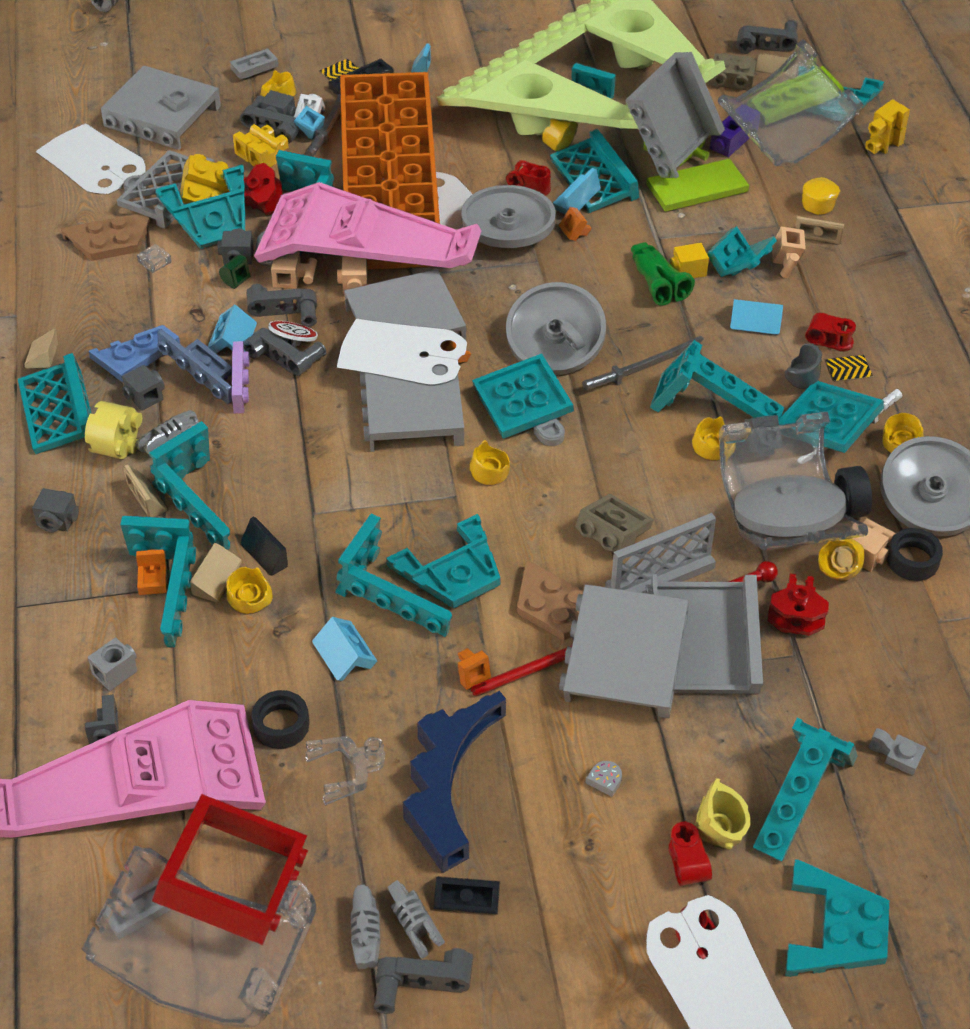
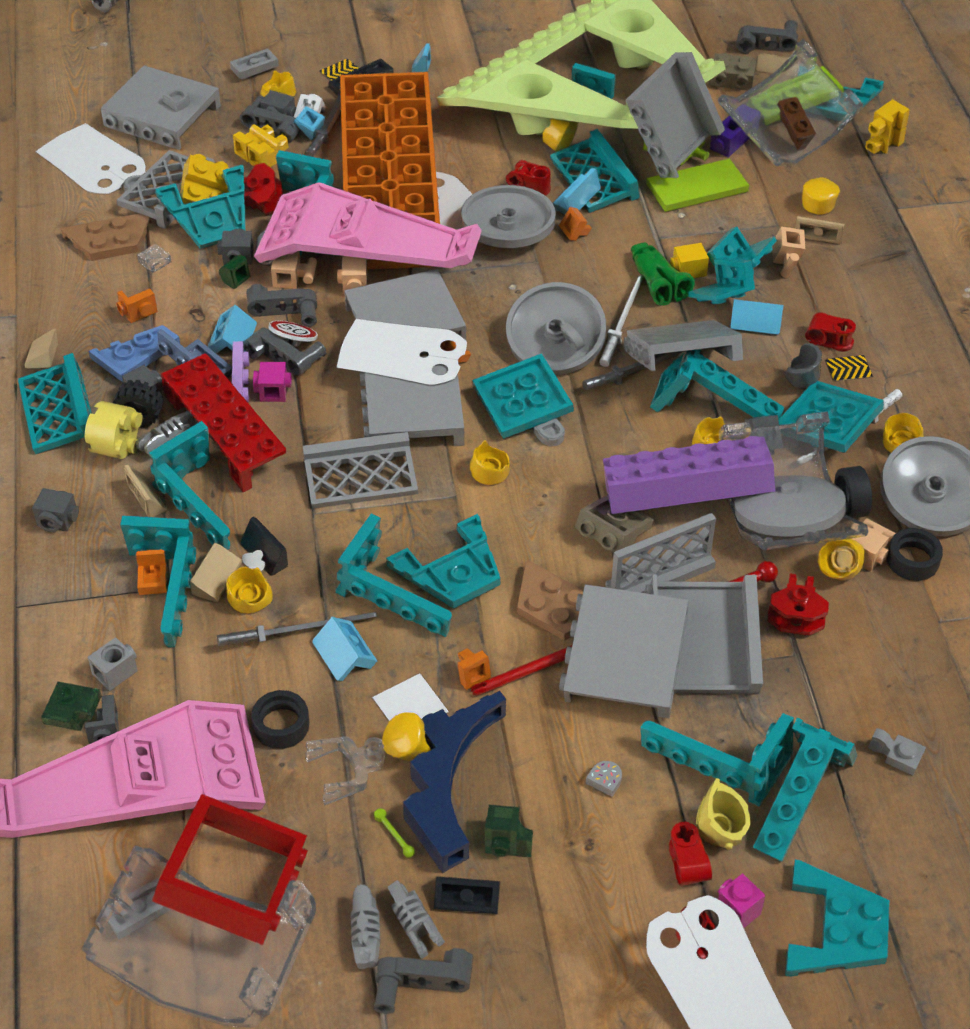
none -> clear green brick [41,681,102,731]
none -> black tyre [113,380,163,428]
none -> orange bracket [116,288,158,323]
none -> red bracket [161,354,286,492]
none -> flat silver sword [217,612,377,646]
none -> white sticker [242,550,265,571]
none -> dark pink brick [253,362,292,402]
none -> light grey fence [303,432,418,509]
none -> white sticker [372,674,449,721]
none -> lime hinge [374,808,415,858]
none -> yellow hair [382,712,431,762]
none -> clear green brick [485,805,533,857]
none -> white sword [599,275,643,367]
none -> medium lavender brick [603,436,775,514]
none -> light grey panel [624,320,743,371]
none -> teal bracket [640,713,794,807]
none -> teal bracket [688,257,755,304]
none -> dark pink brick [718,873,765,928]
none -> reddish brown bracket [777,97,816,151]

